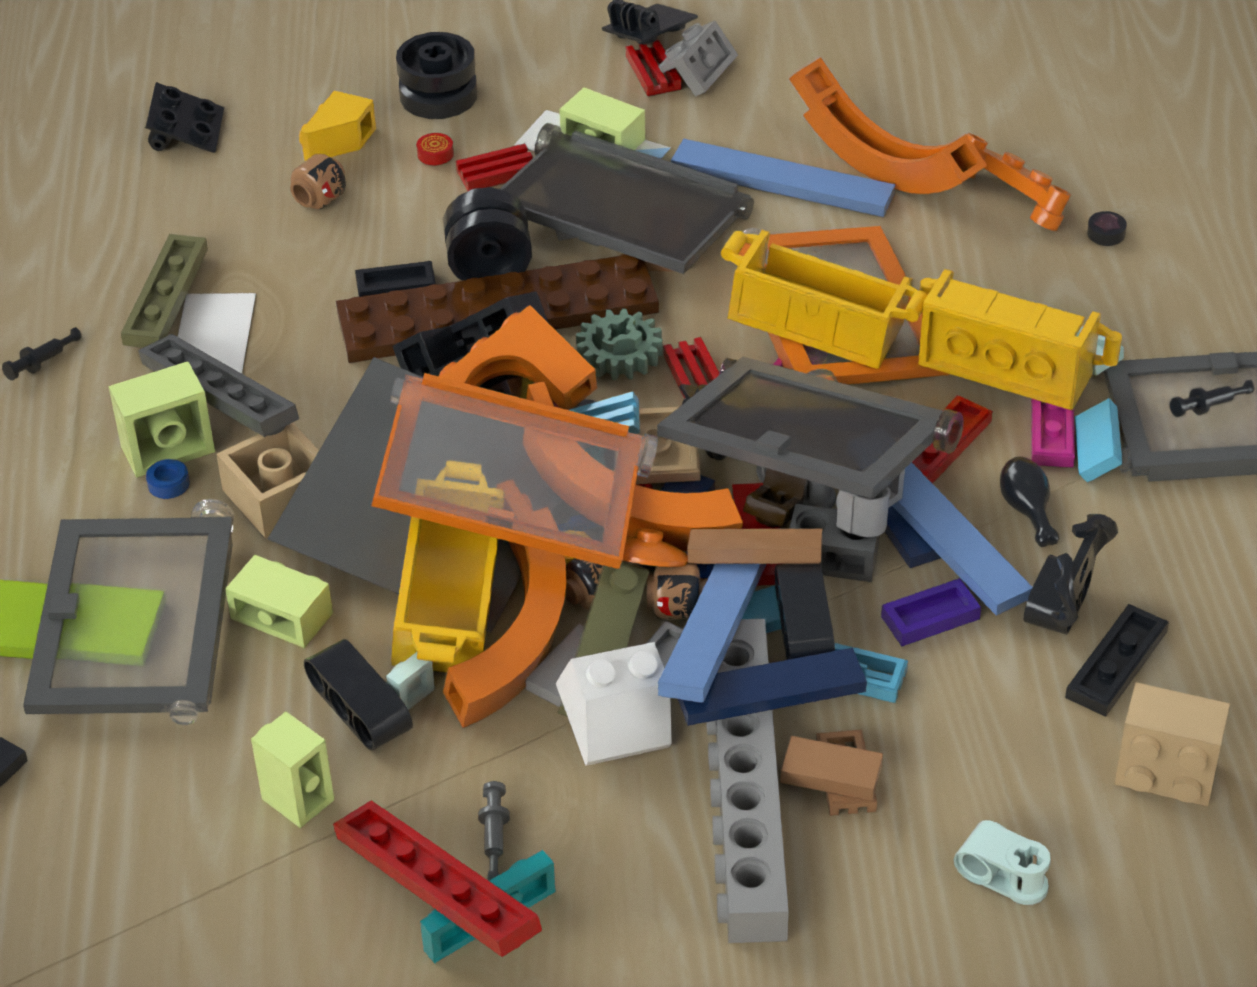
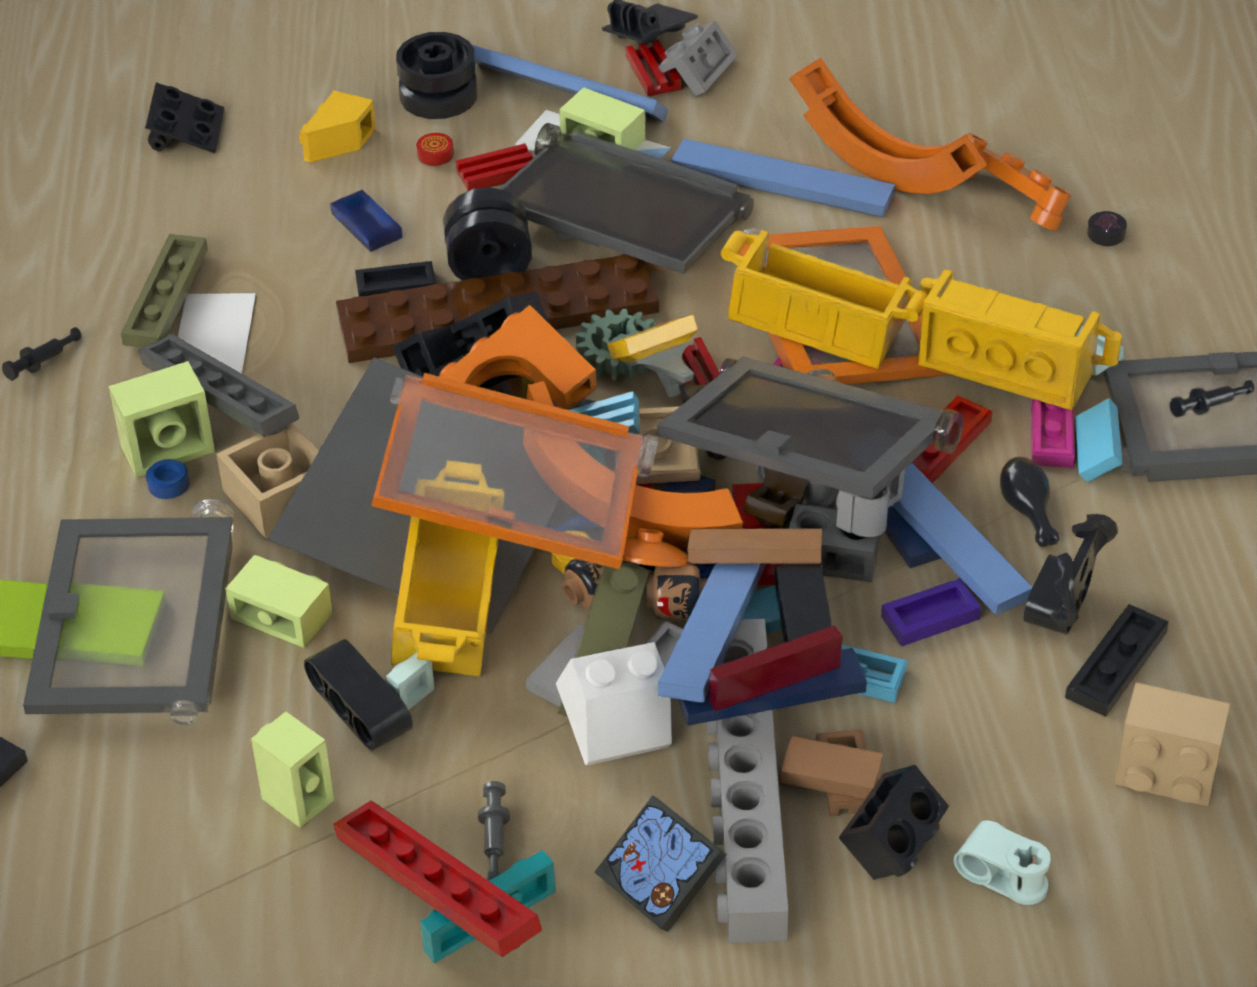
medium nougat head [290,154,346,209] -> none
orange arch [443,482,566,728] -> none
none -> clear blue tile [330,190,403,252]
none -> medium blue tile [471,44,668,122]
none -> tile [594,795,727,932]
none -> piece [607,314,698,397]
none -> dark red tile [708,626,843,711]
none -> black brick [839,765,949,880]

